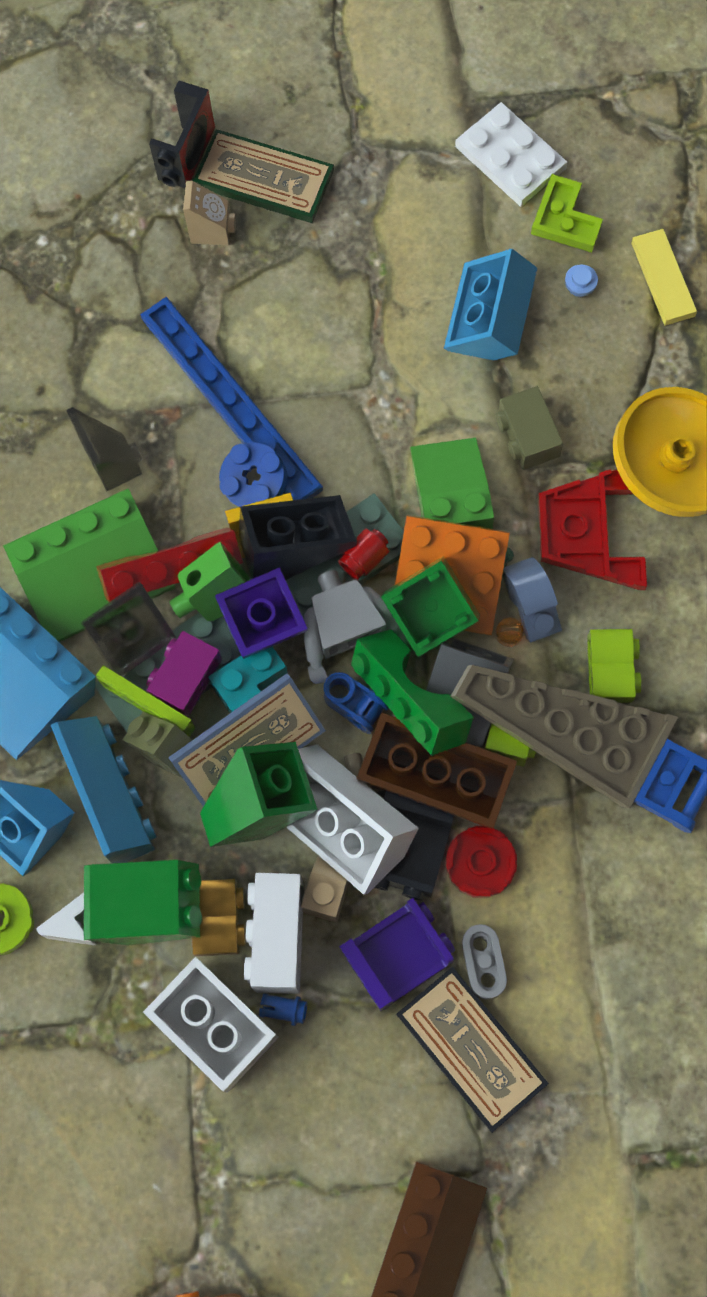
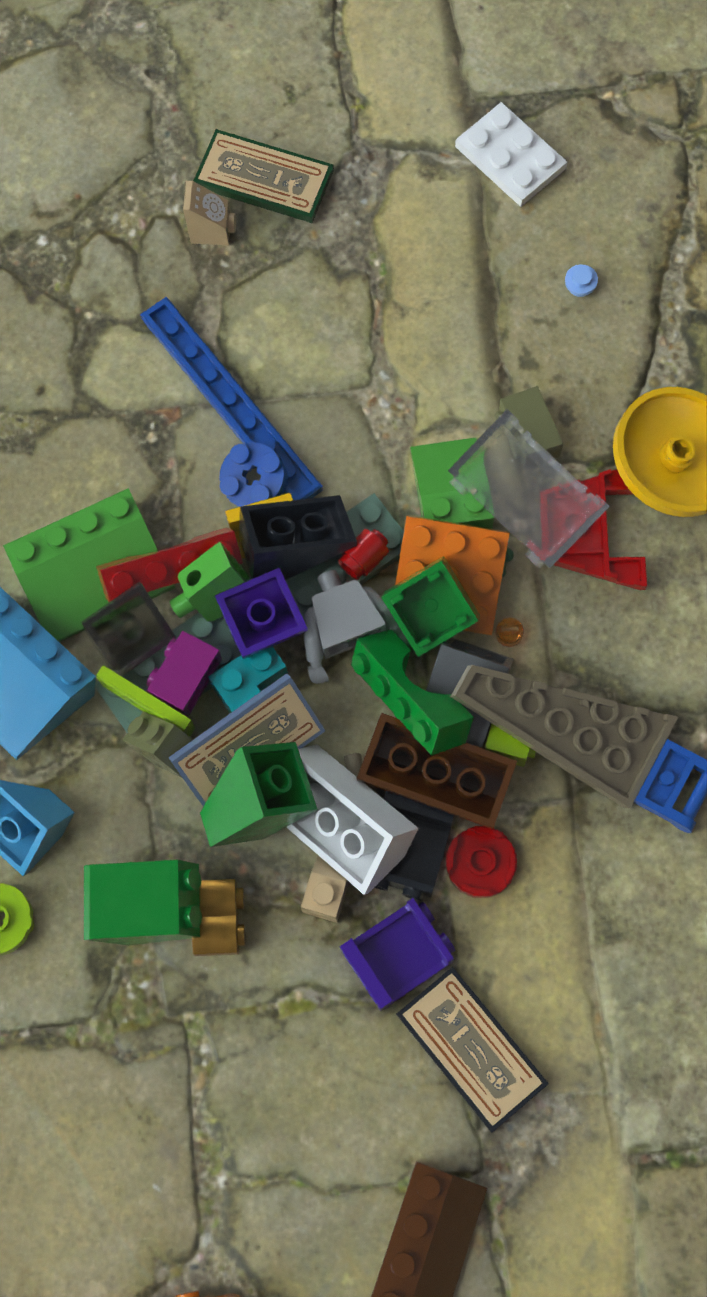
white slope [36,892,97,945] -> none
dark azure slope [51,716,157,863] -> none
clear smoke slope [66,407,143,492] -> none
white brick [143,957,279,1093] -> none
black panel [149,80,215,188] -> none
white brick [244,873,304,994] -> none
blue pin [259,993,308,1026] -> none
blue piece [324,672,389,734] -> none
dark azure slope [444,249,537,360] -> none
light grey plate [462,924,507,999] -> none
sand blue brick [503,557,562,643] -> none
lime plate [531,174,603,253] -> none
lime brick [587,629,641,703] -> none
light yellow tile [631,229,697,326] -> none
none -> clear windscreen [448,409,610,569]

